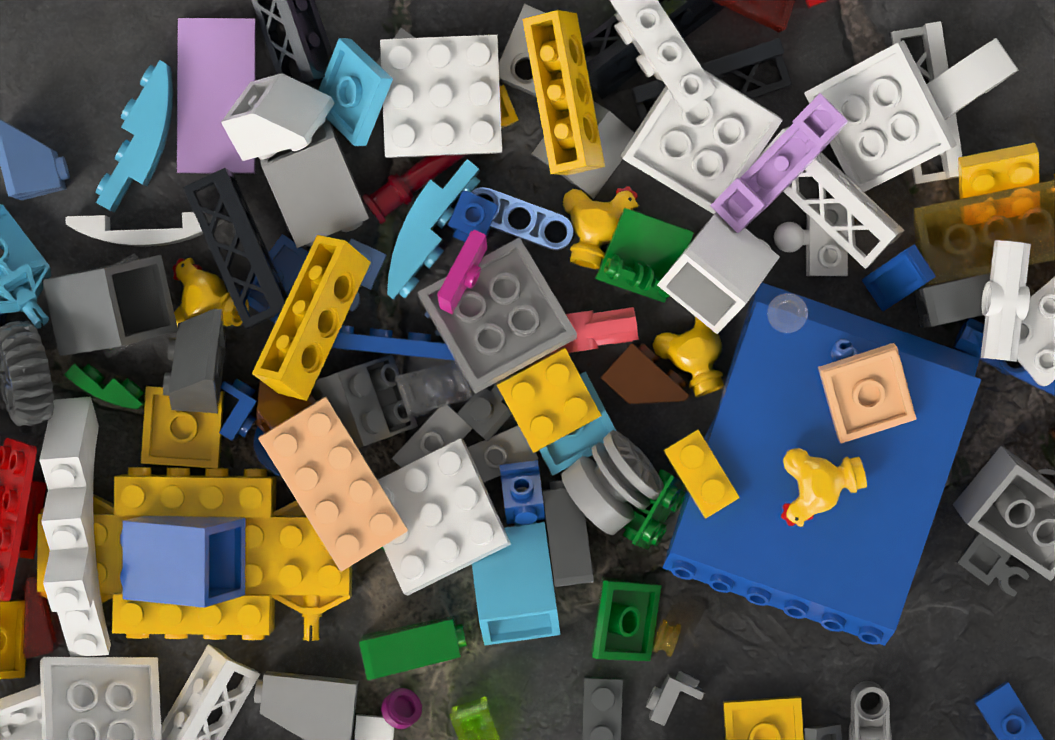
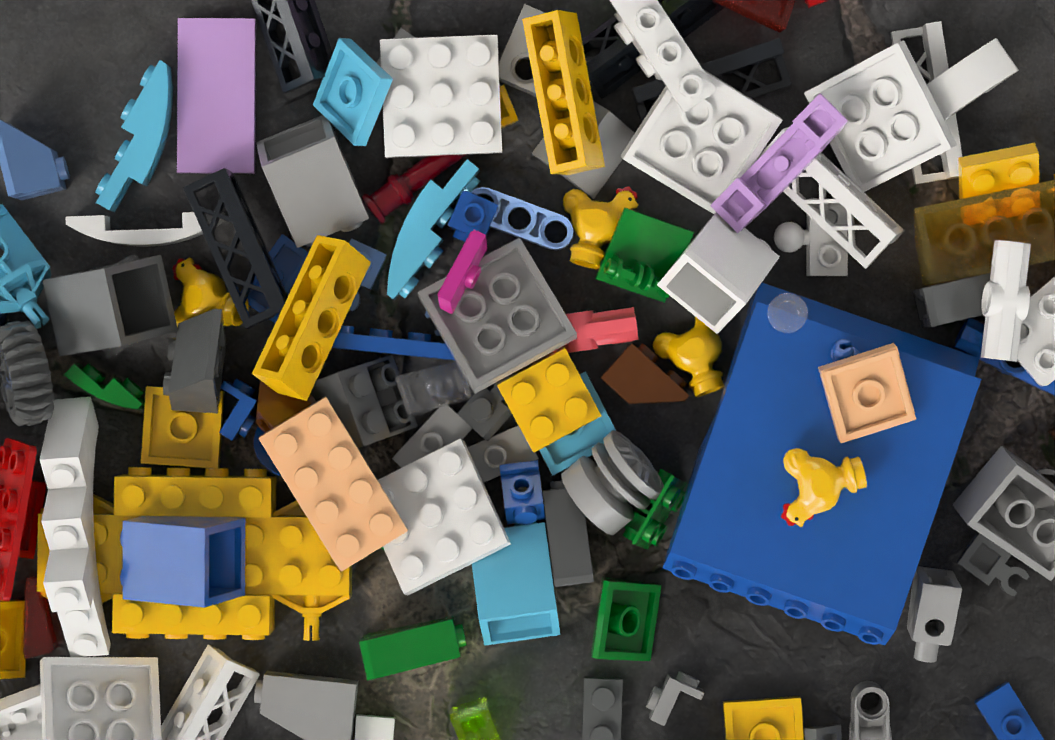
white slope [221,73,335,161] -> none
magenta tile [381,688,422,729] -> none
clear yellow bush [652,619,681,657] -> none
yellow plate [663,430,740,518] -> none
blue tile [862,244,936,311] -> none
none -> light grey torso [907,566,962,663]

